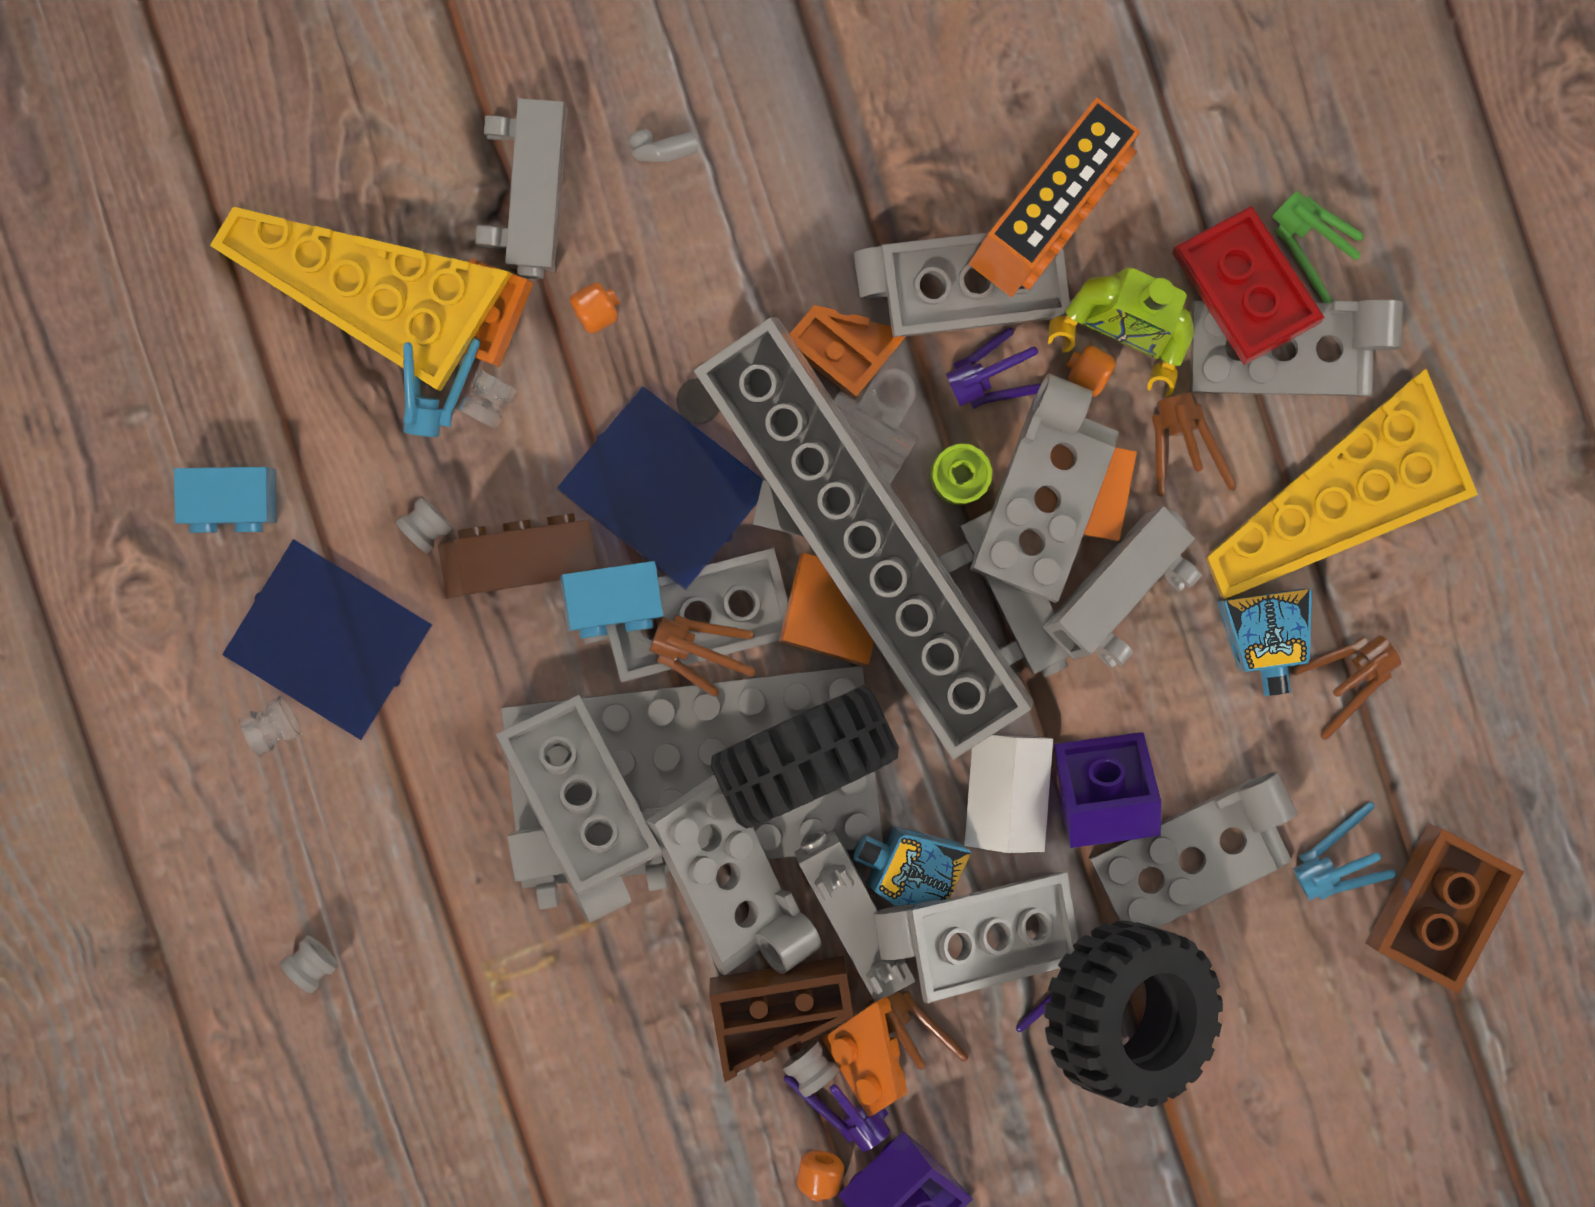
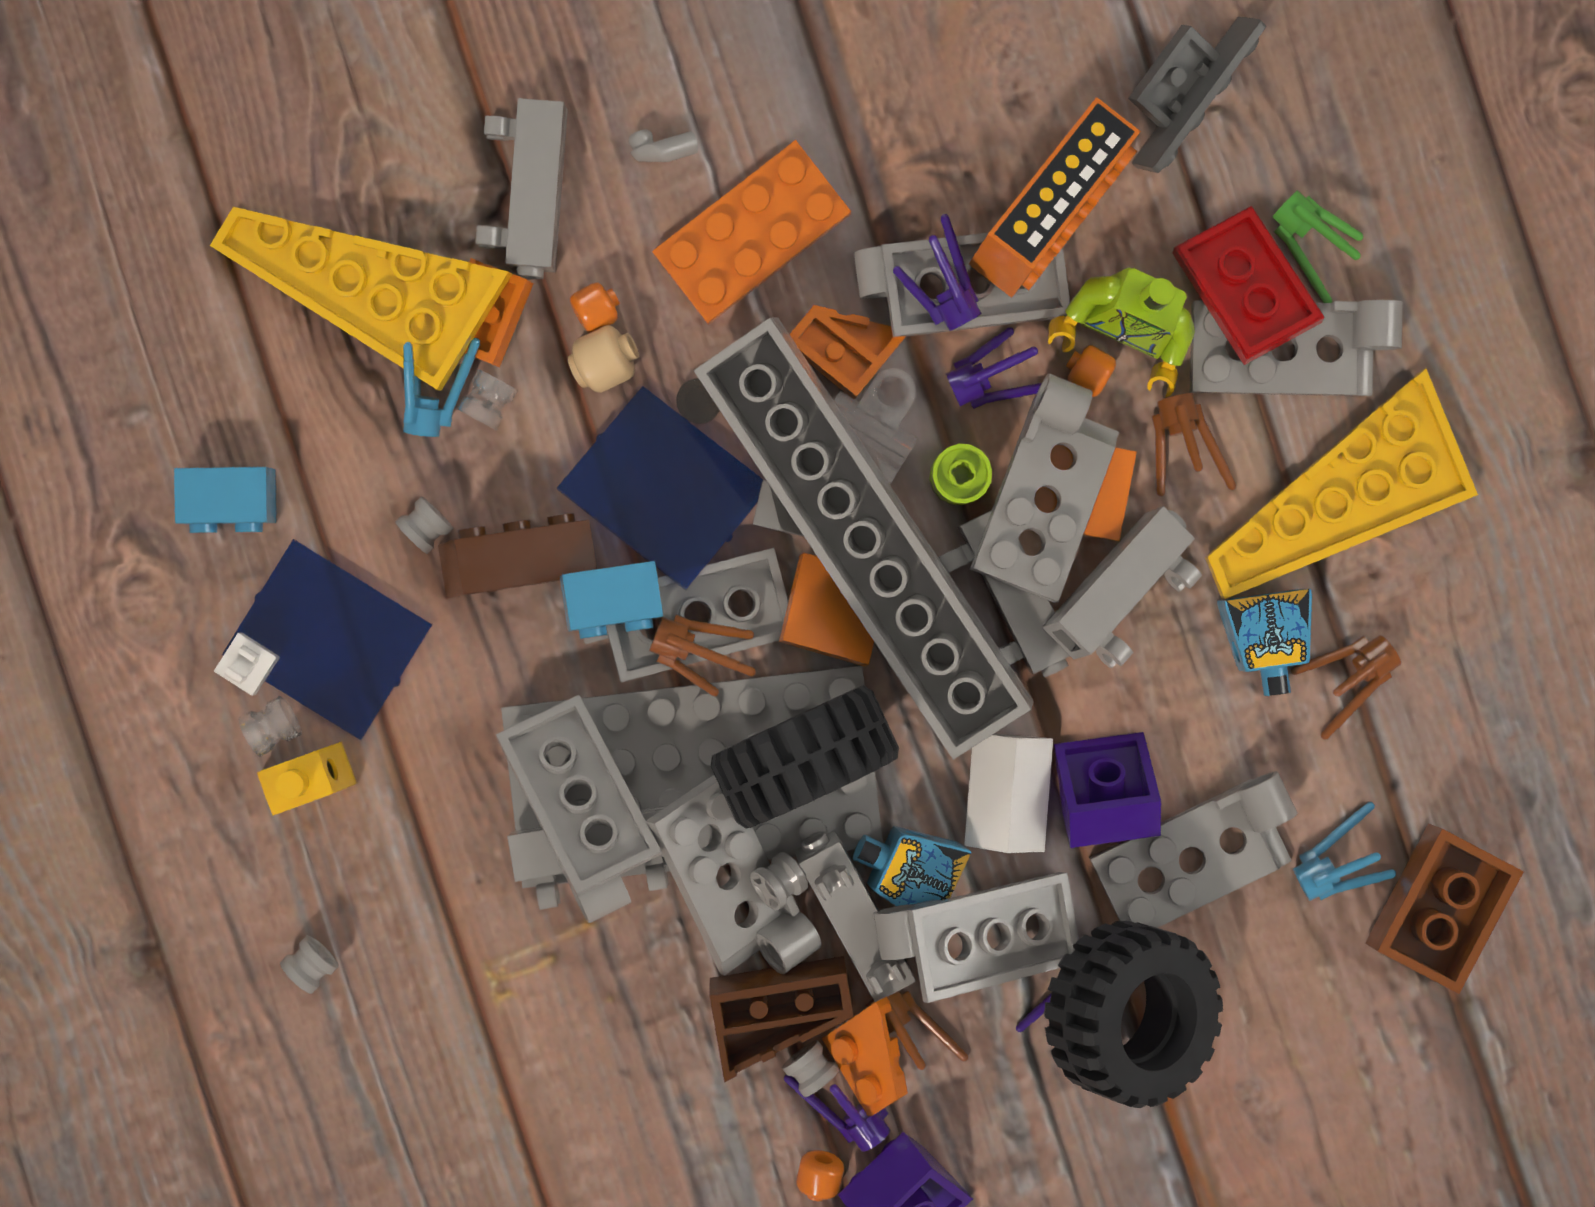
none -> white tile [214,633,280,696]
none -> yellow torso [257,741,357,815]
none -> tan head [568,325,639,393]
none -> orange plate [652,140,851,325]
none -> light grey wheel [750,852,808,911]
none -> dark purple plant [893,214,982,331]
none -> dark grey bracket [1128,16,1266,173]

